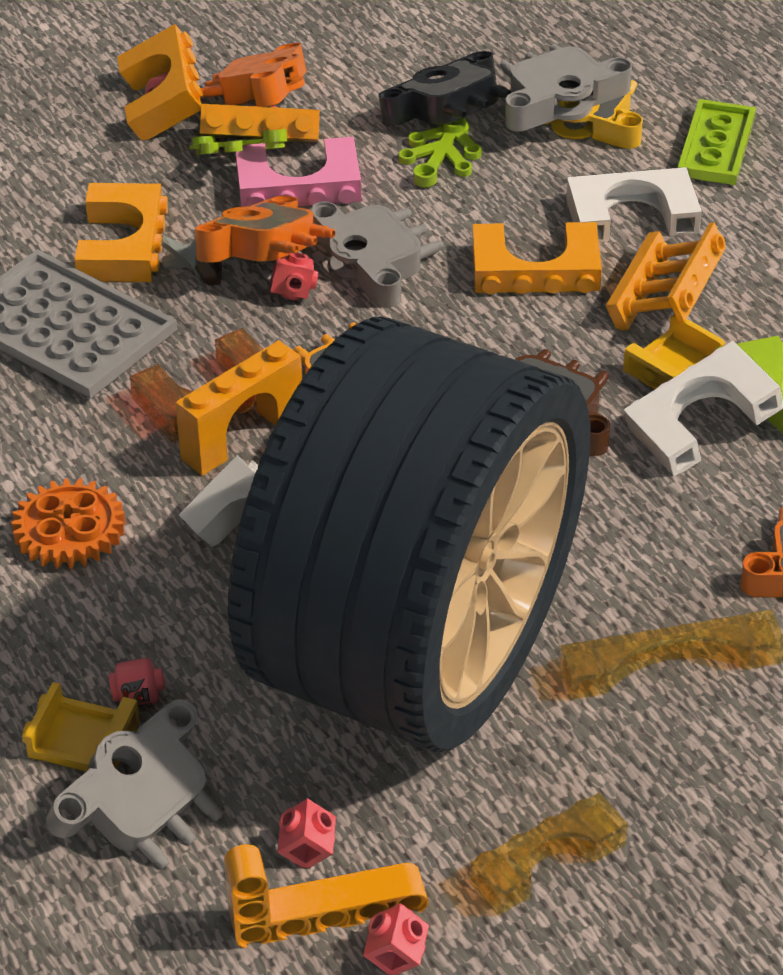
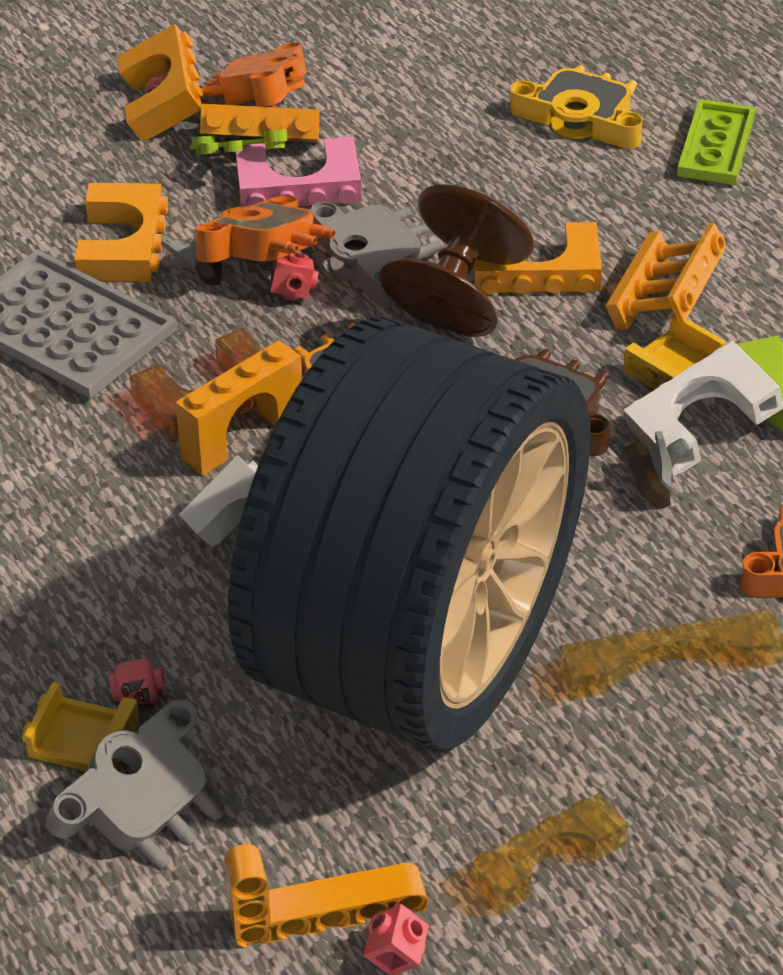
orange gear [11,478,126,569] -> none
coral brick [277,798,336,868] -> none
black piece [378,51,512,126] -> none
lime plant [399,118,482,188] -> none
light grey piece [500,44,632,132] -> none
white arch [566,167,702,242] -> none
none -> reddish brown piece [379,184,534,337]
none -> piece [624,431,690,510]

